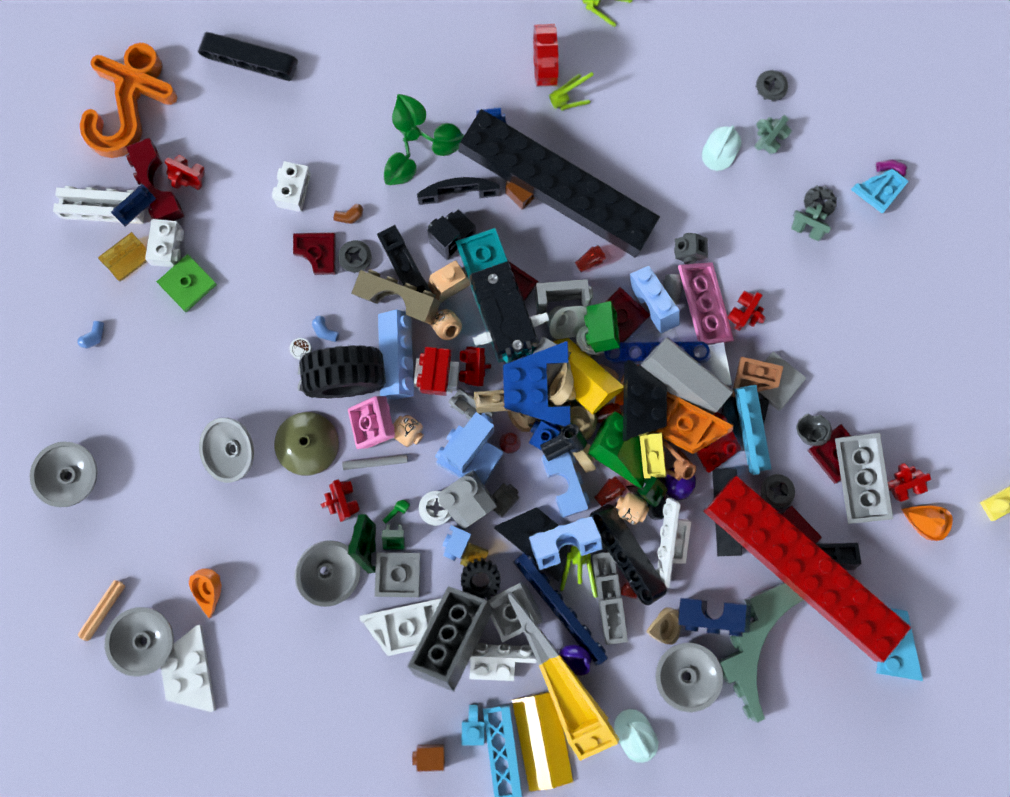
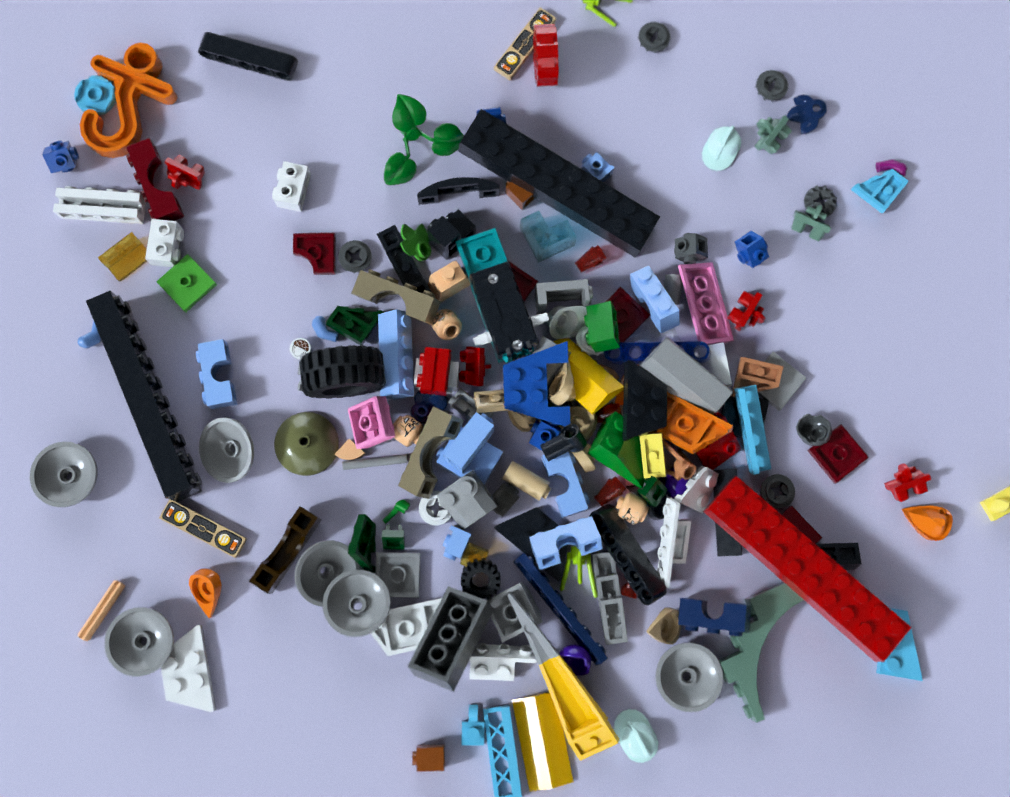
dark blue hinge [111,184,156,227] -> none
red hips [321,479,360,522] -> none
dark orange arm [333,204,363,224] -> none
clear red cone [499,432,521,453] -> none
lime plant [549,72,594,111] -> none
light grey slope [835,433,893,524] -> none
none -> blue brick [42,141,79,174]
none -> medium azure tile [74,75,116,115]
none -> black brick [86,291,202,502]
none -> tile [159,500,247,558]
none -> light blue arch [196,339,237,410]
none -> dark brown arch [249,506,322,594]
none -> light grey dish [323,570,390,637]
none -> dark green wing [326,306,384,345]
none -> light nougat tile [335,439,365,460]
none -> dark tan arch [398,406,464,499]
none -> bright green plate [400,224,431,261]
none -> dark blue plate [410,391,449,423]
none -> tile [494,8,556,81]
none -> tan brick [502,461,552,501]
none -> clear light blue brick [520,211,577,263]
none -> light blue brick [581,152,614,182]
none -> dark grey gear [638,22,670,53]
none -> white wing [674,466,719,514]
none -> blue brick [735,231,769,268]
none -> dark blue plate [786,95,827,134]

